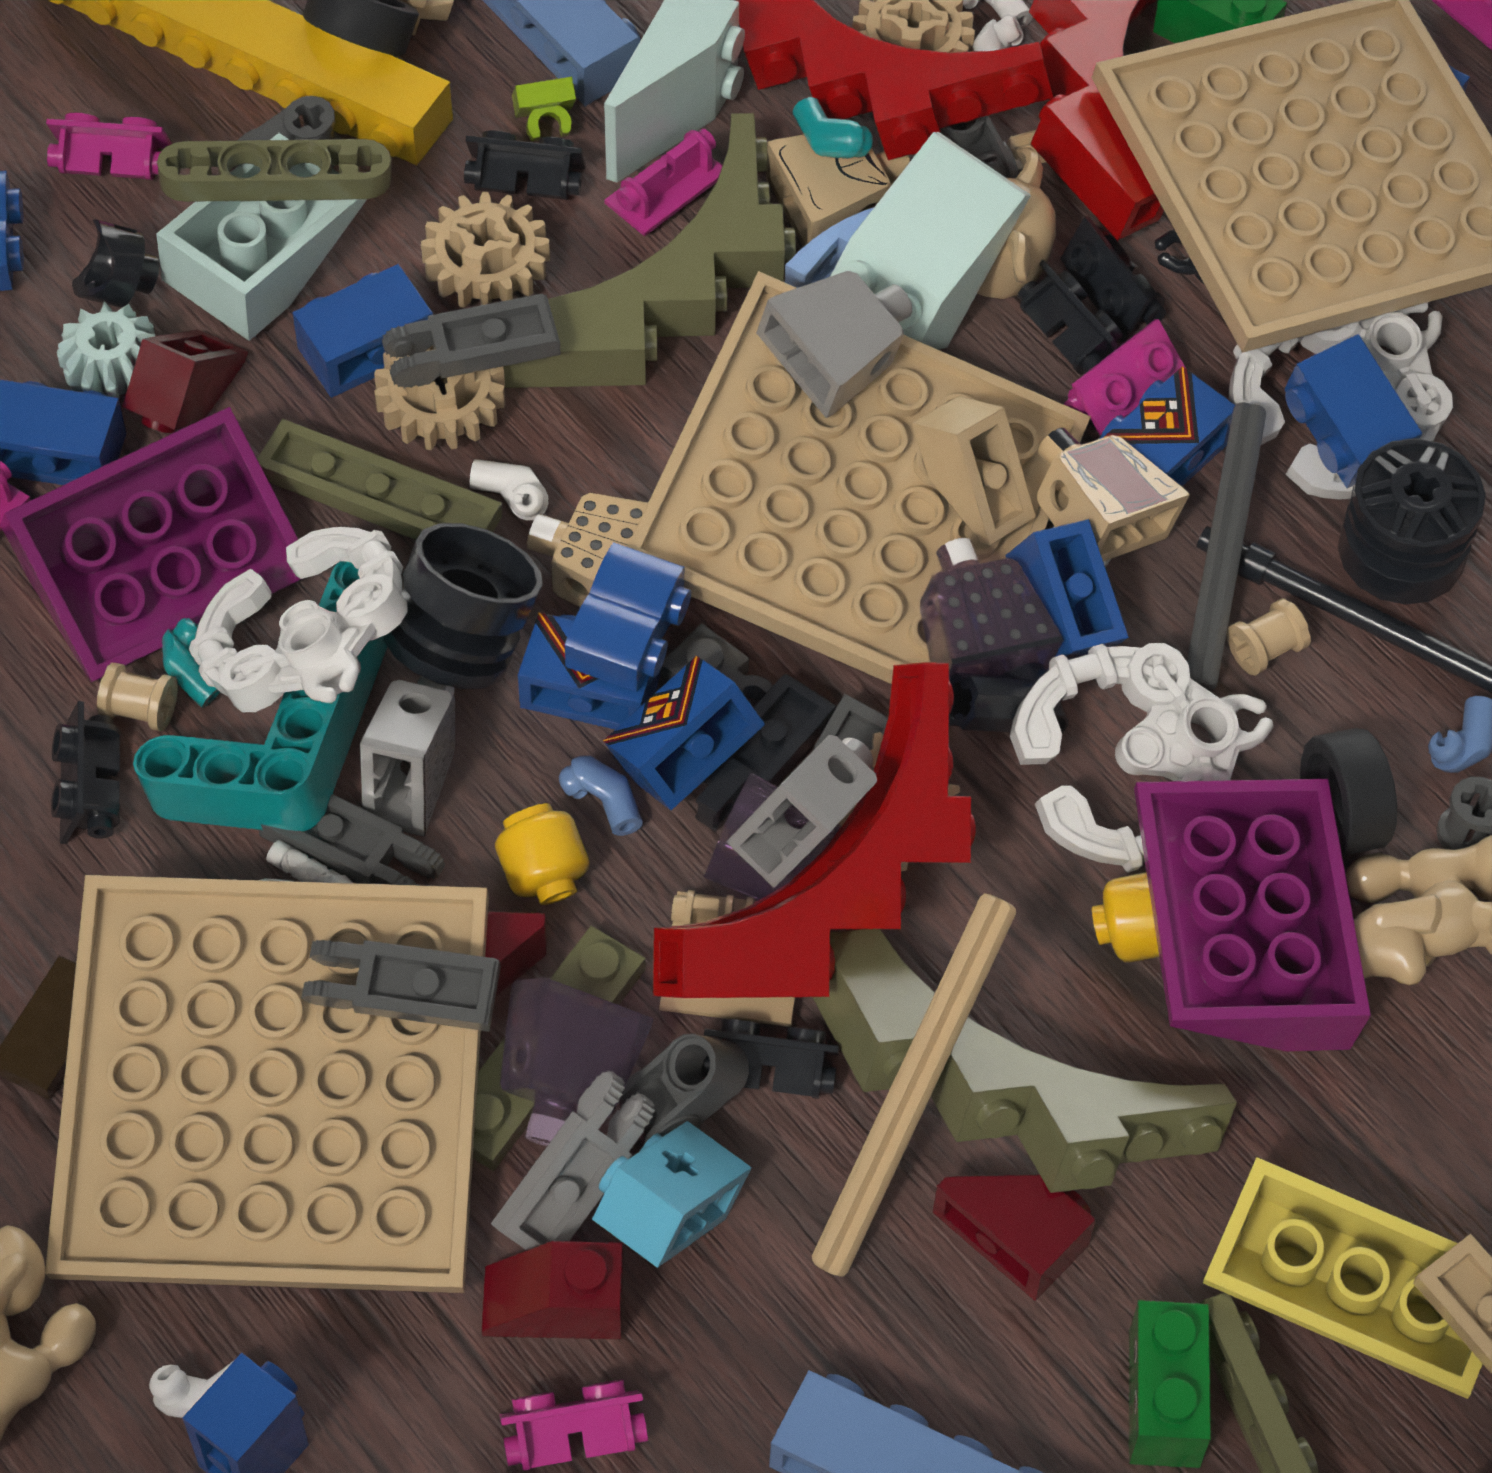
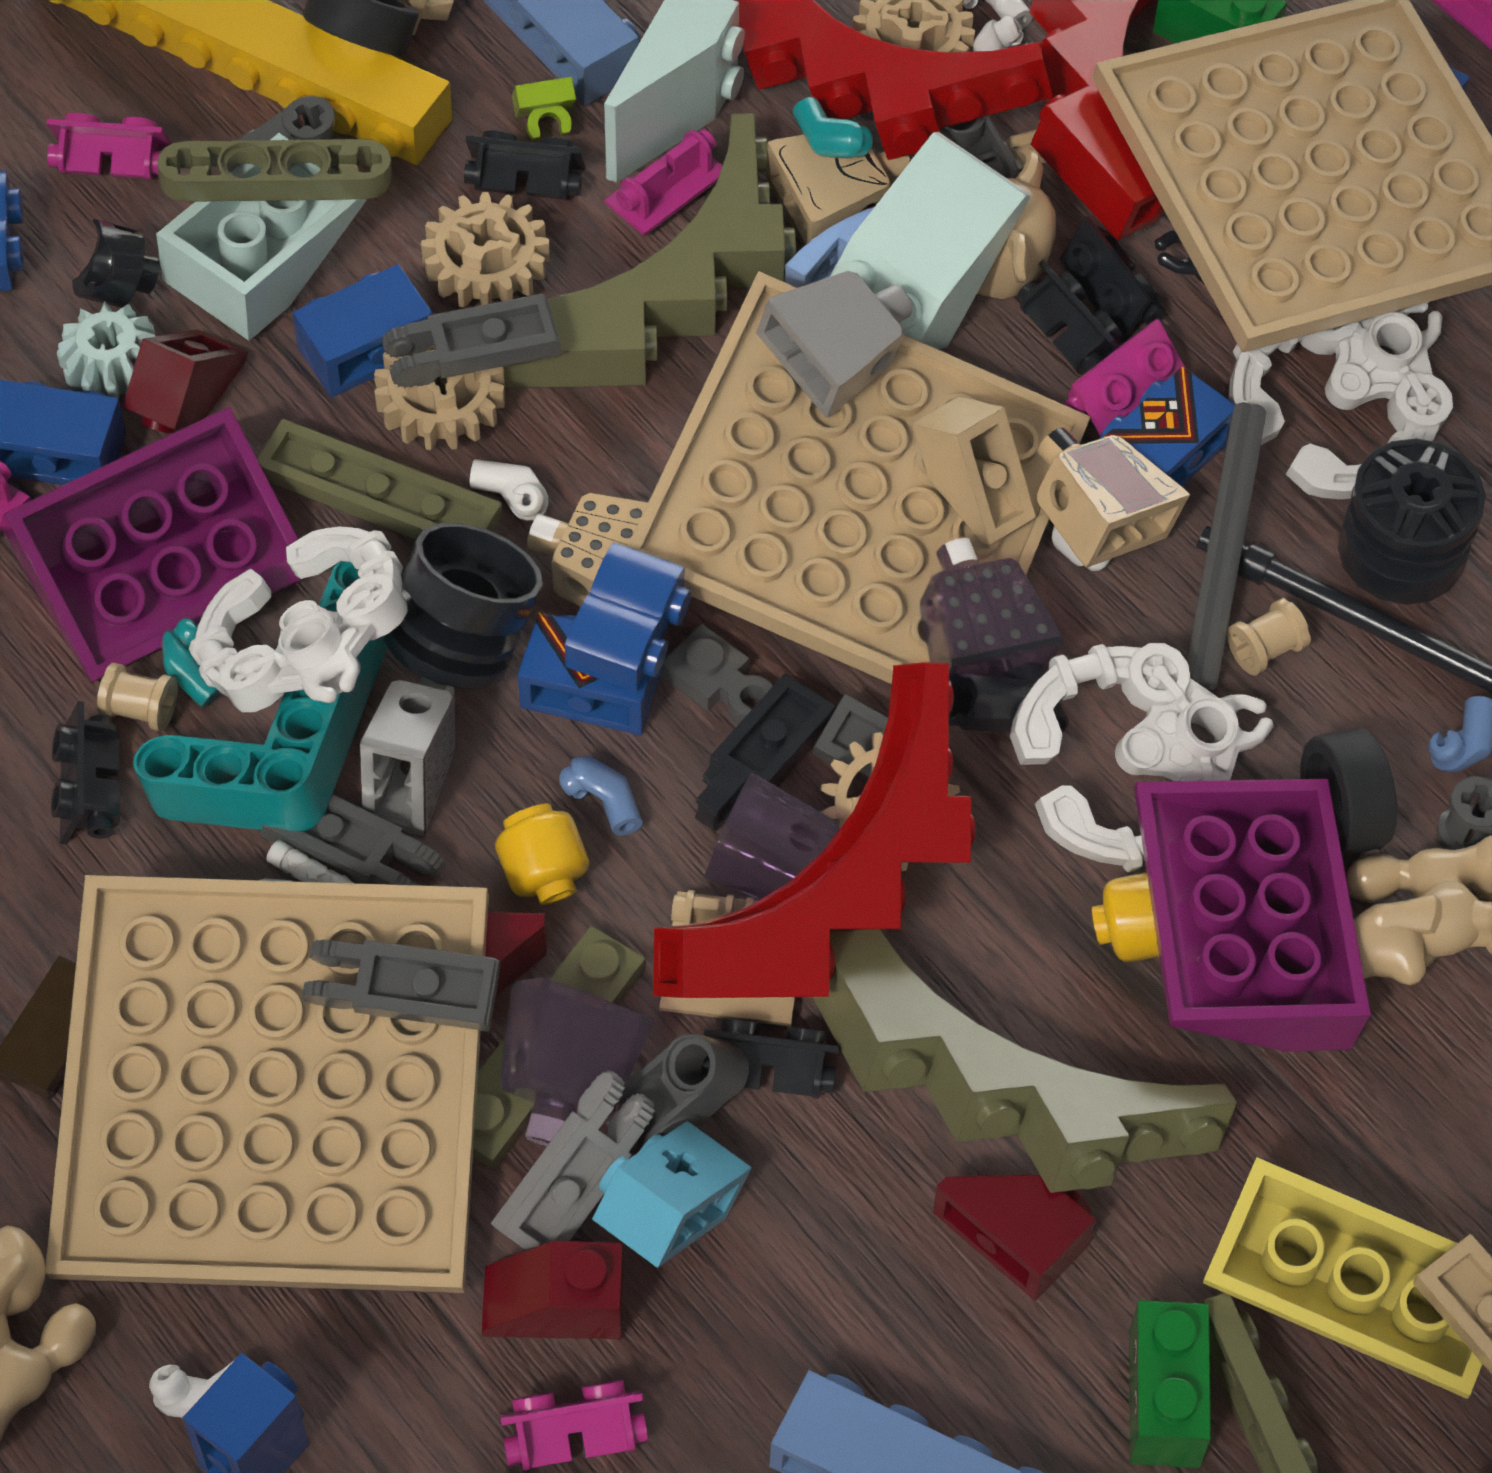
blue brick [603,656,765,811] -> none
light grey torso [726,735,877,888] -> none
tan axle [812,893,1016,1277] -> none
blue brick [1005,519,1129,671] -> none
blue brick [1284,334,1423,489] -> none

